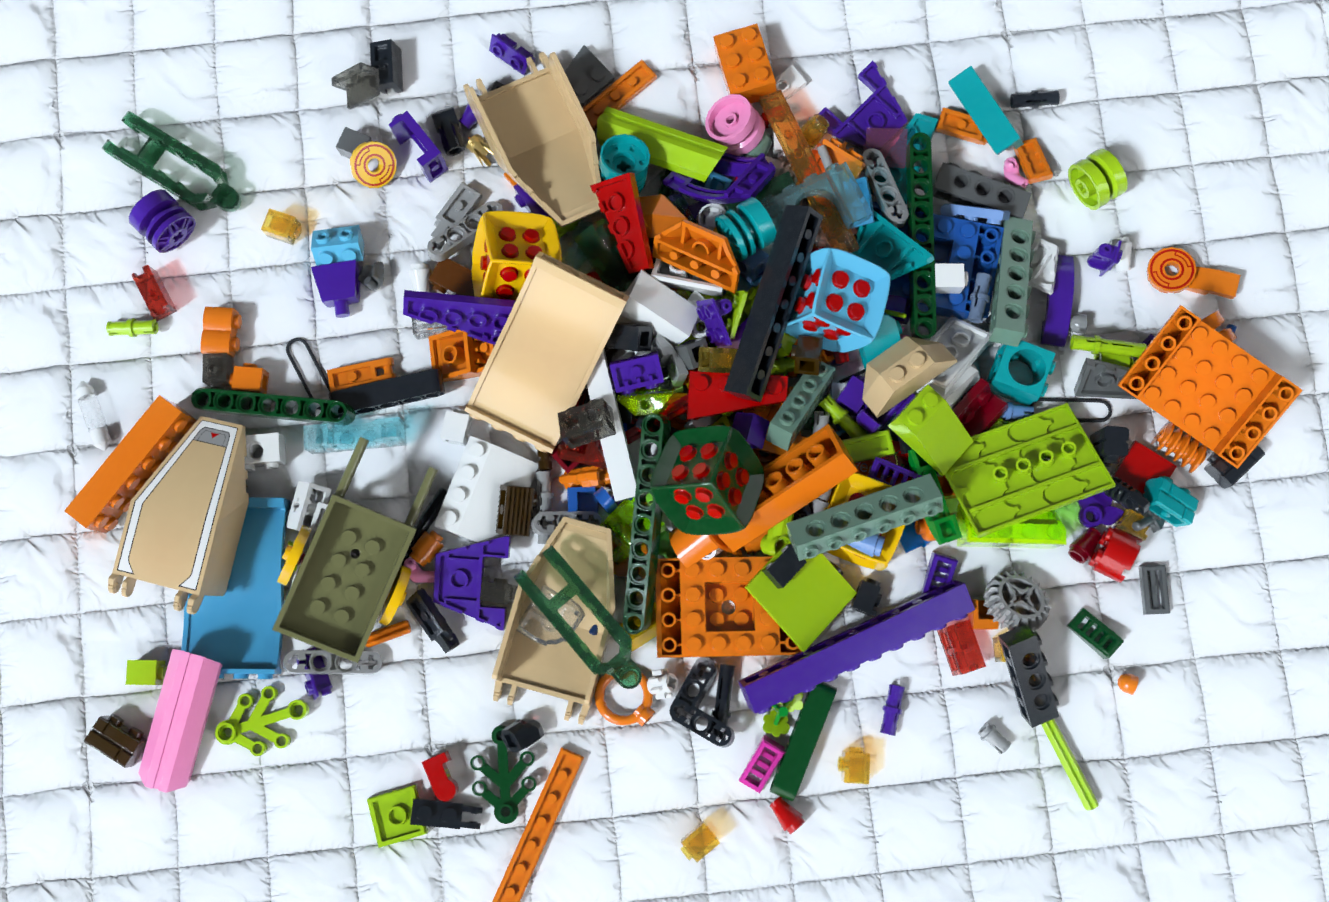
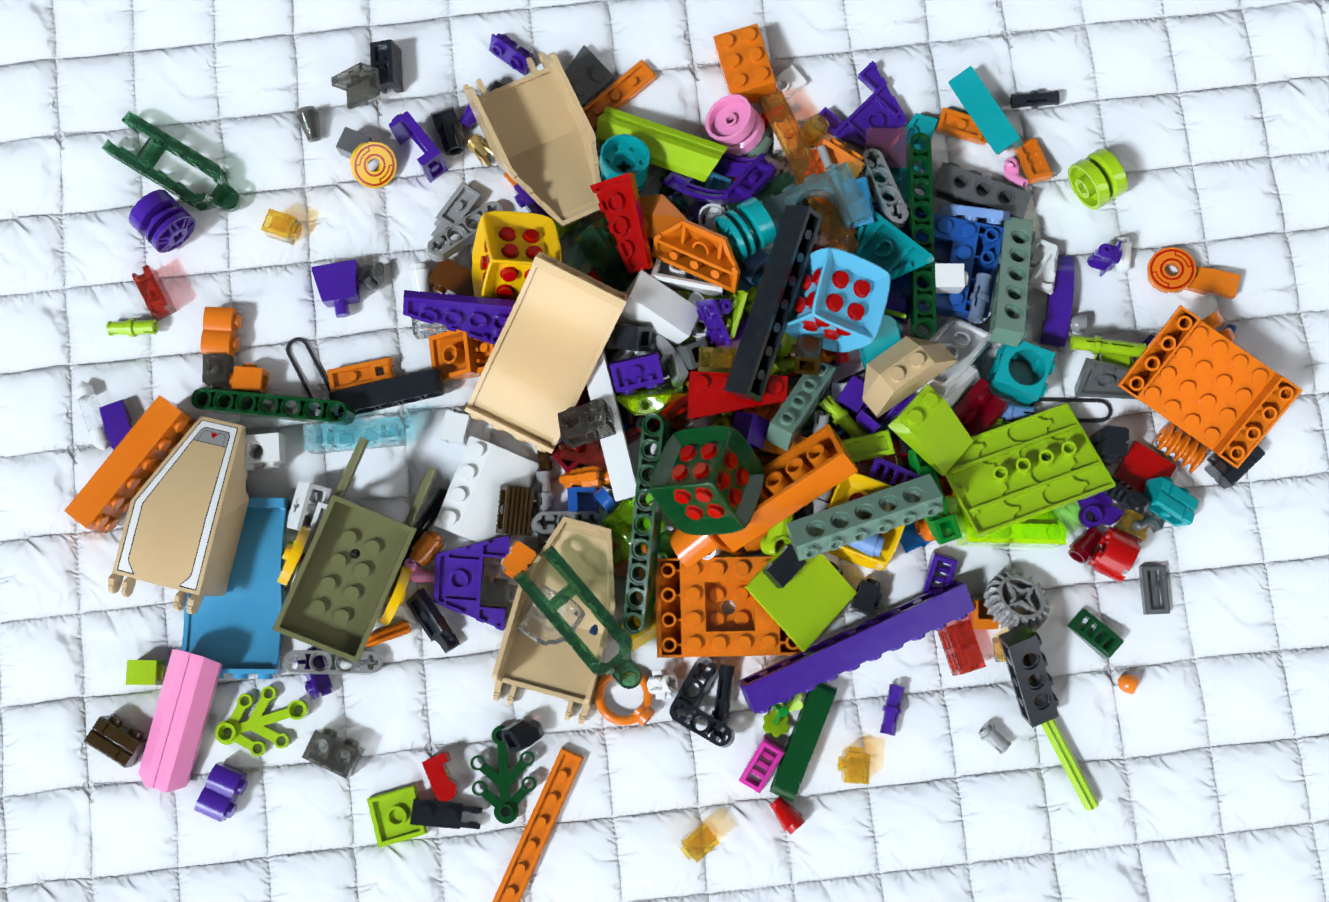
medium azure brick [311,225,365,266] -> none
none -> dark purple slope [99,399,133,451]
none -> dark purple brick [194,762,248,822]
none -> clear smoke cone [296,106,321,142]
none -> clear smoke brick [302,727,365,778]
none -> orange brick [502,541,539,582]

